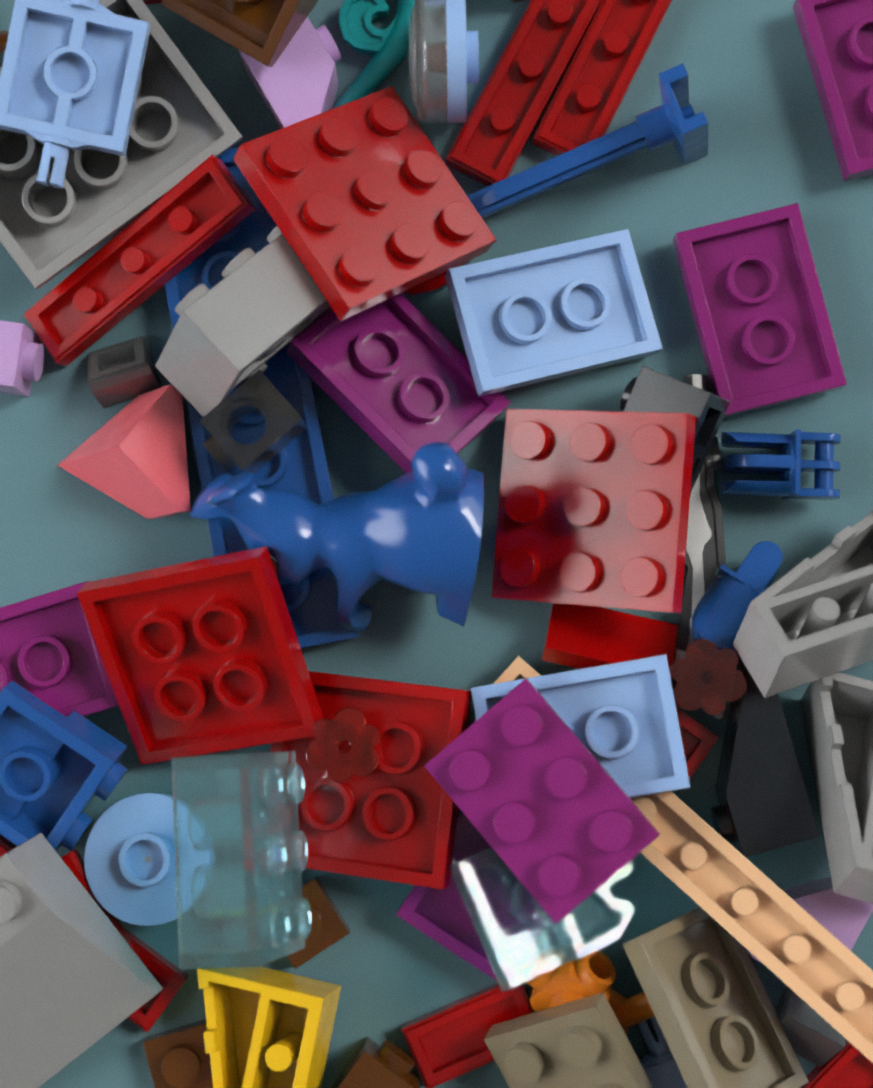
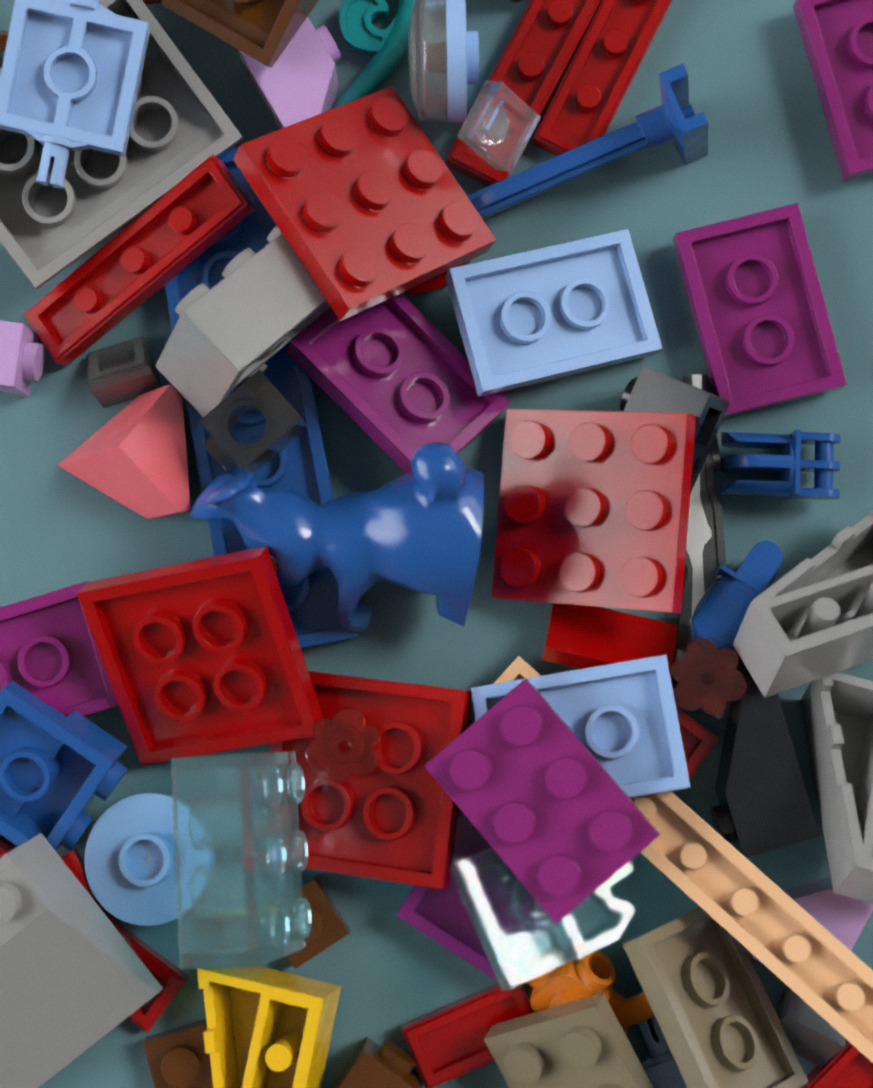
none -> clear plate [457,80,541,172]

